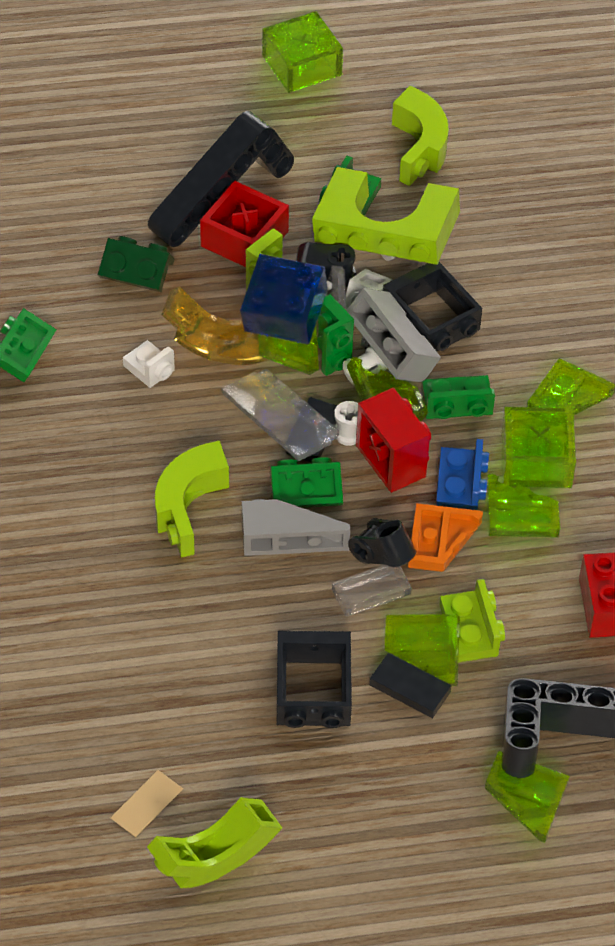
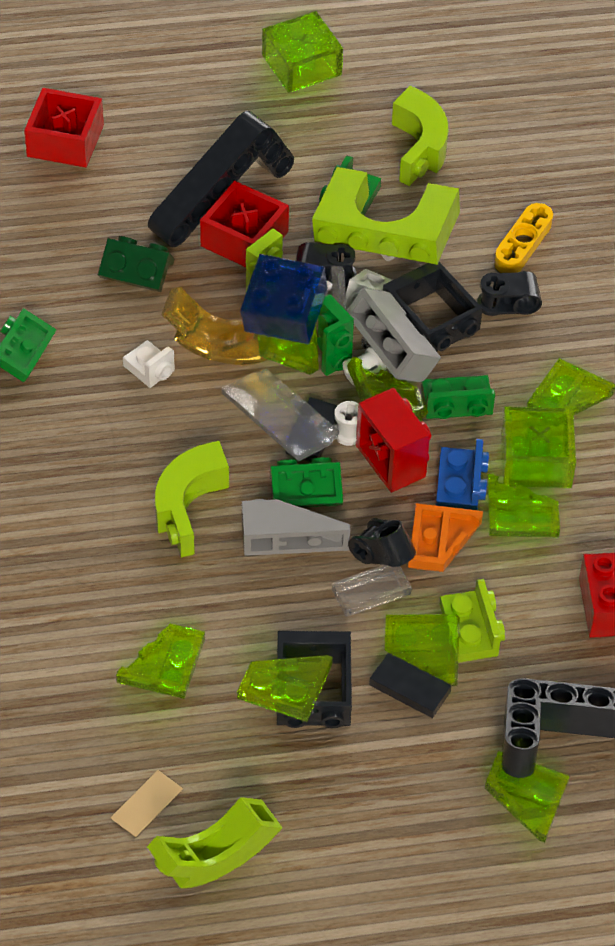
none -> red brick [24,88,104,168]
none -> clear neon green wing [116,623,205,699]
none -> clear neon green wing [237,655,333,722]
none -> black piece [477,271,542,316]
none -> yellow beam [494,203,553,273]

